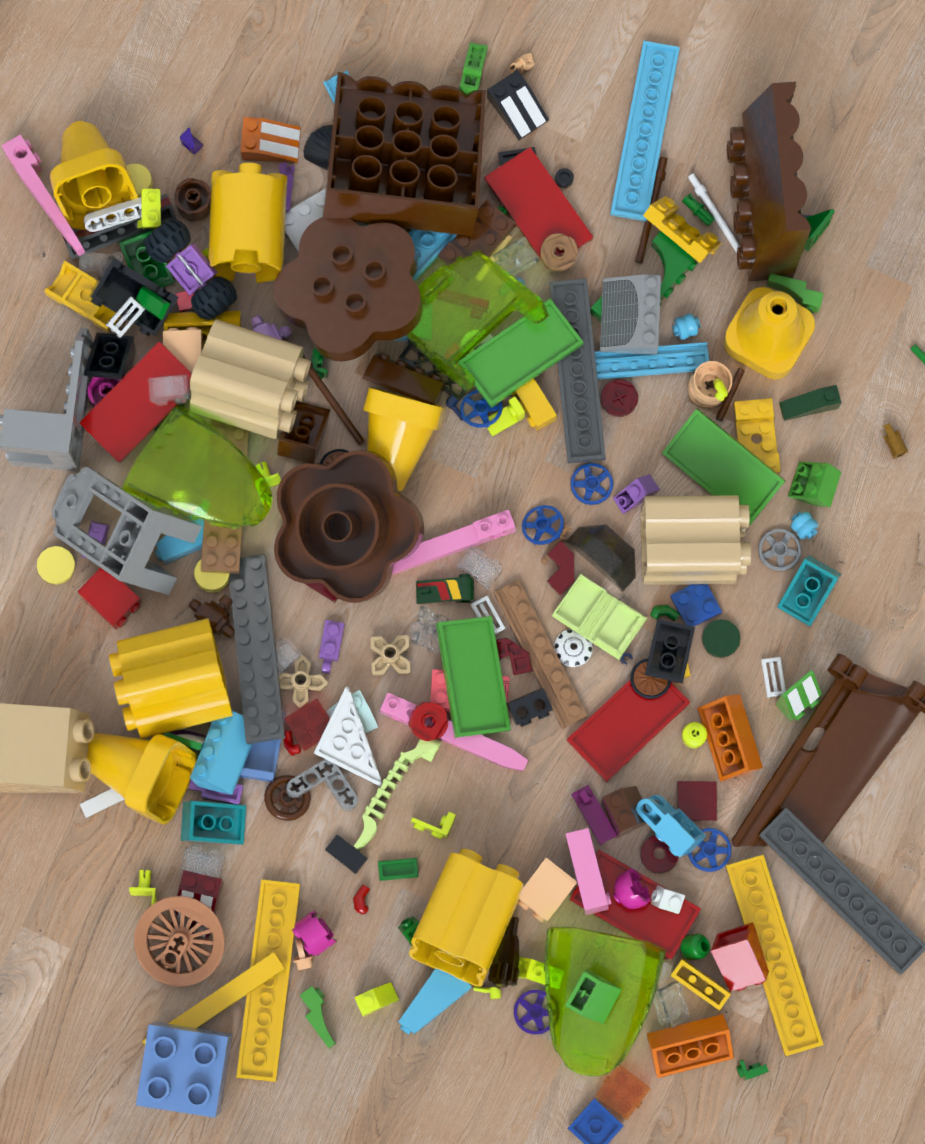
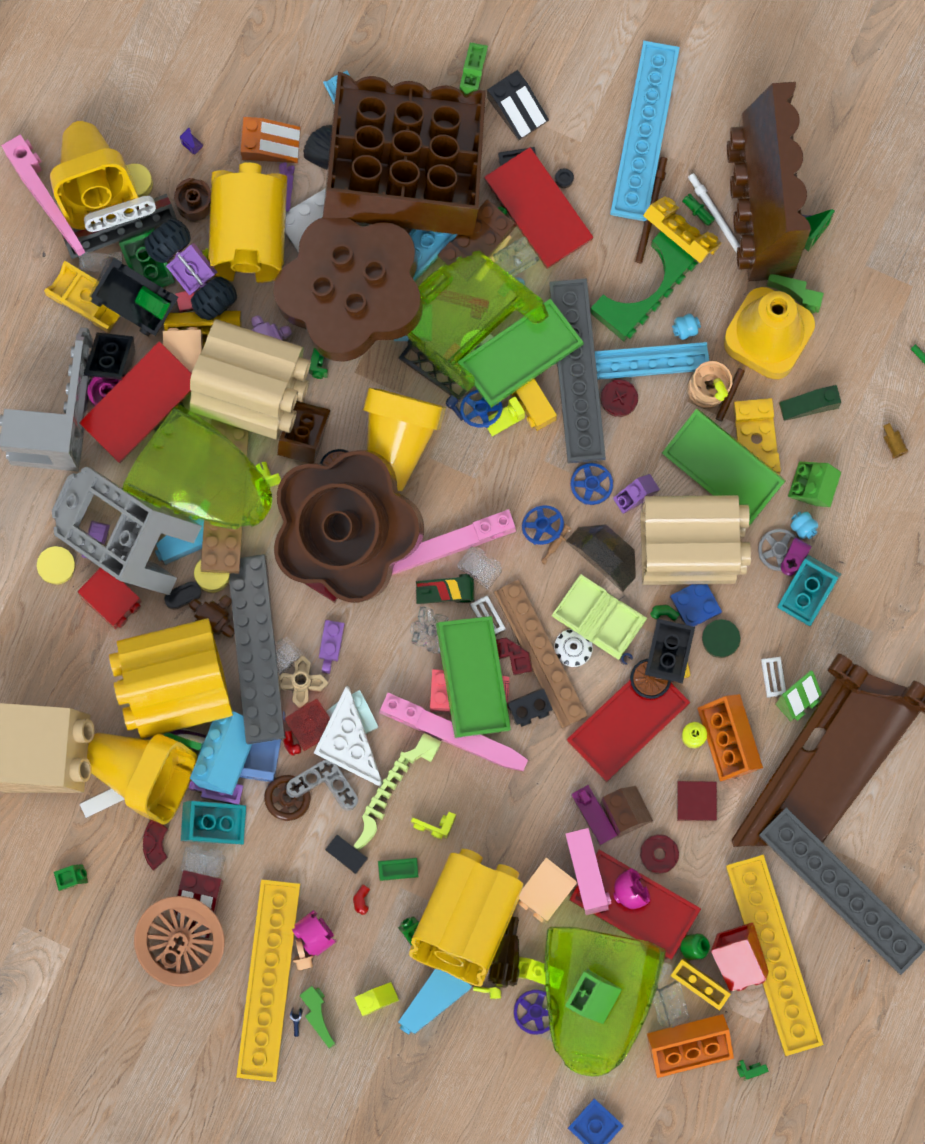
white tile [106,297,145,338] -> none
neon yellow bracket [129,870,157,905] -> none
medium blue brick [136,1022,233,1118] -> none
neon yellow bracket [137,189,161,228] -> none
yellow tile [142,952,286,1045] -> none
clear brick [148,375,191,406] -> none
reddish brown bar [303,354,365,445] -> none
reddish brown slope [362,352,447,405] -> none
tan plant [370,635,411,676] -> none
red plate [408,702,448,741] -> none
light nougat piece [509,53,535,73] -> none
medium nougat plate [540,233,578,272] -> none
dark red tile [546,541,574,595] -> none
clear orange plate [595,1064,651,1121] -> none
slope [600,274,661,355] -> none
medium azure brick [636,794,706,857] -> none
white bracket [651,885,685,914] -> none
blue wheel [688,828,731,872] -> none
none -> green bracket [54,864,88,891]
none -> dark red tile [143,820,169,871]
none -> black tile [164,582,202,610]
none -> dark blue hand [290,1007,303,1037]
none -> magenta piece [781,537,812,576]

